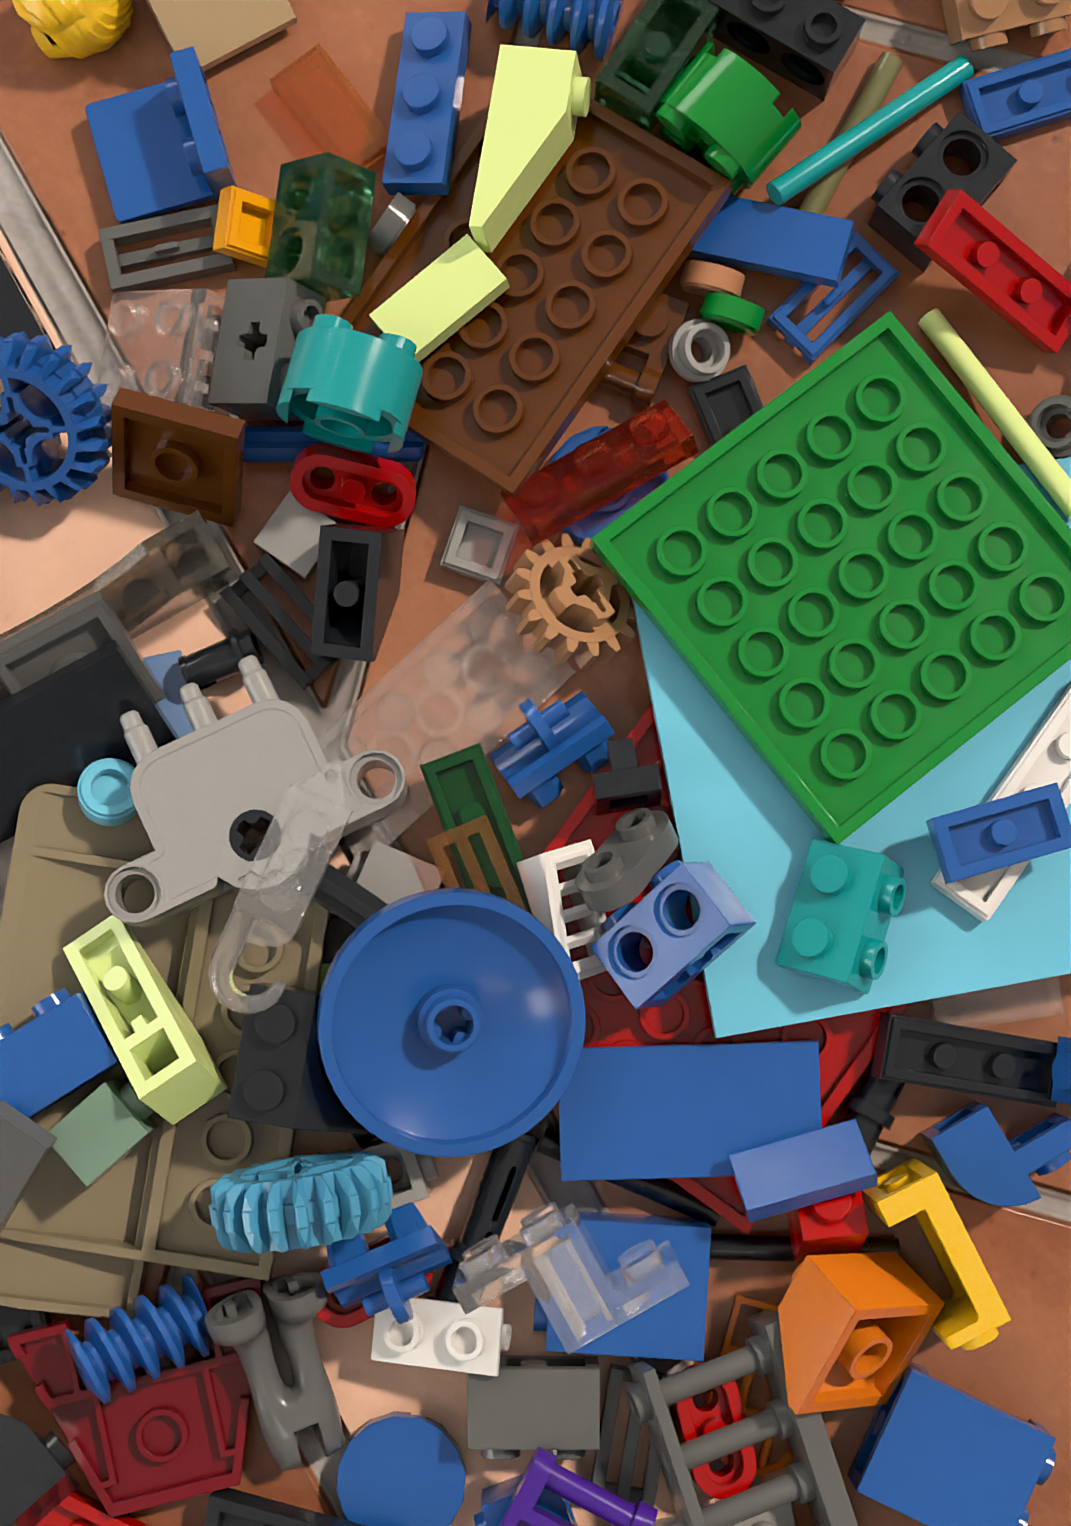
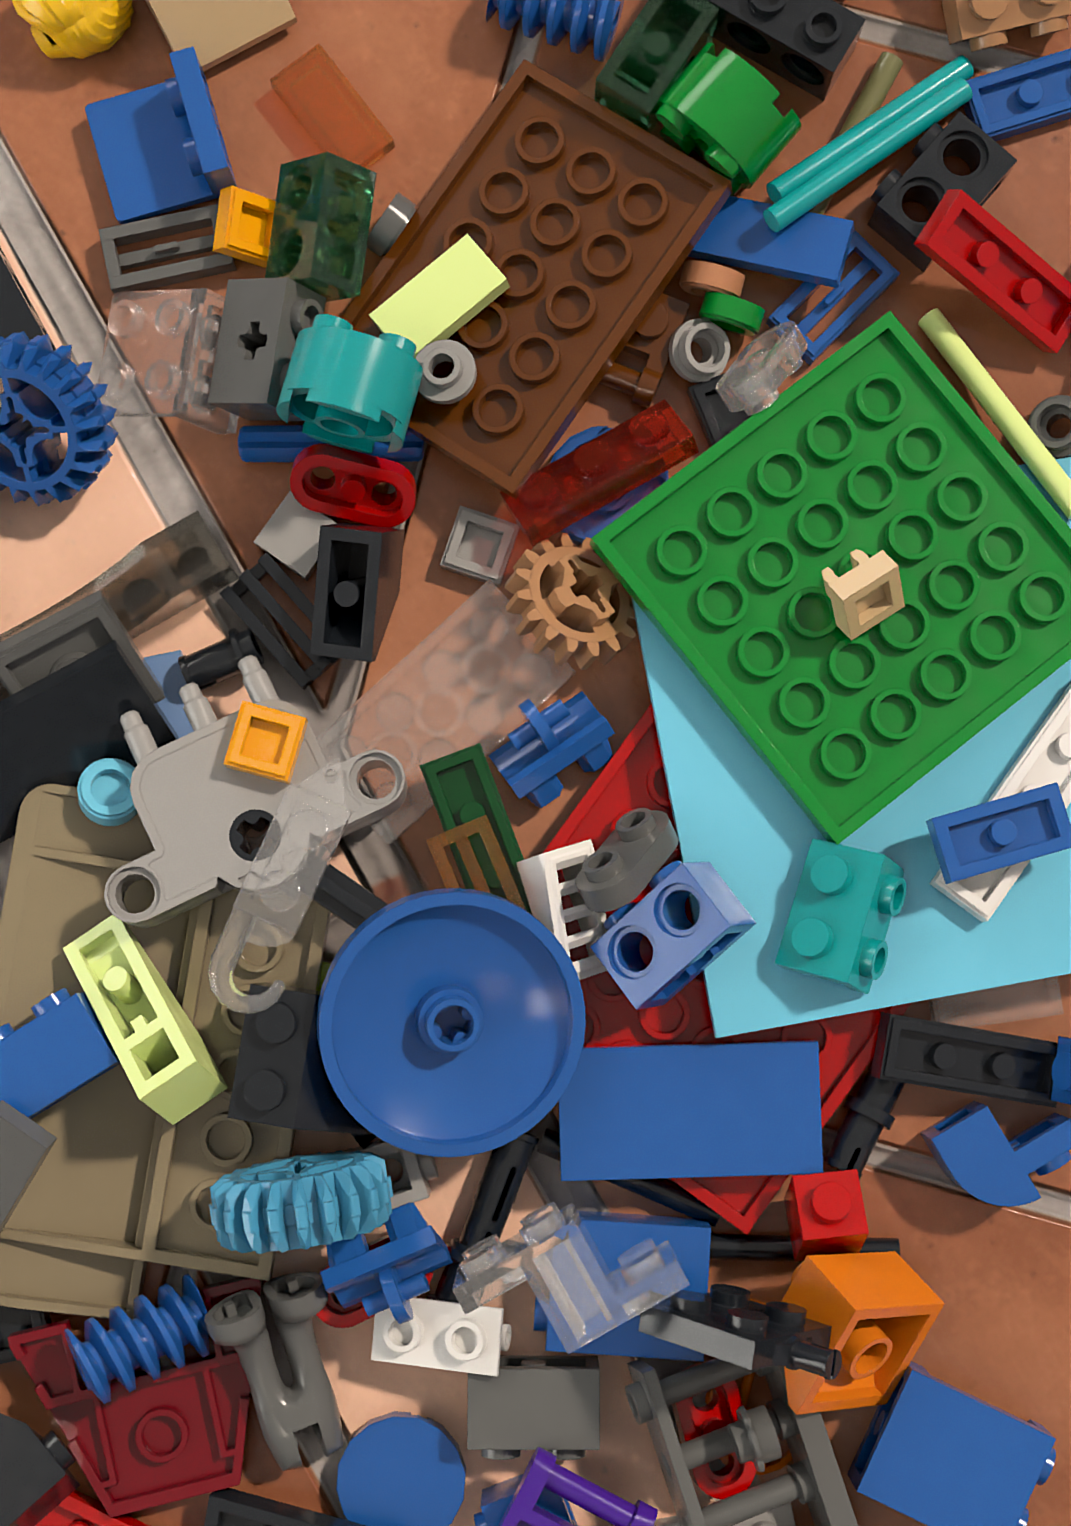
sand green brick [48,1077,160,1187] -> none
reddish brown plate [111,387,246,527] -> none
light grey brick [347,840,449,904] -> none
blue plate [382,11,472,195] -> none
yellowish green slope [469,44,591,253] -> none
dark grey tile [591,1363,674,1507] -> none
black tile [592,737,662,815] -> none
tile [729,1119,878,1223] -> none
yellow panel [861,1157,1011,1351] -> none
none -> light orange tile [223,700,308,785]
none -> light grey plate [415,340,477,404]
none -> black plate [634,1284,842,1380]
none -> clear plate [715,321,808,415]
none -> dark grey plate [727,1405,782,1472]
none -> teal bar [763,78,973,232]
none -> tan tile [822,549,905,641]

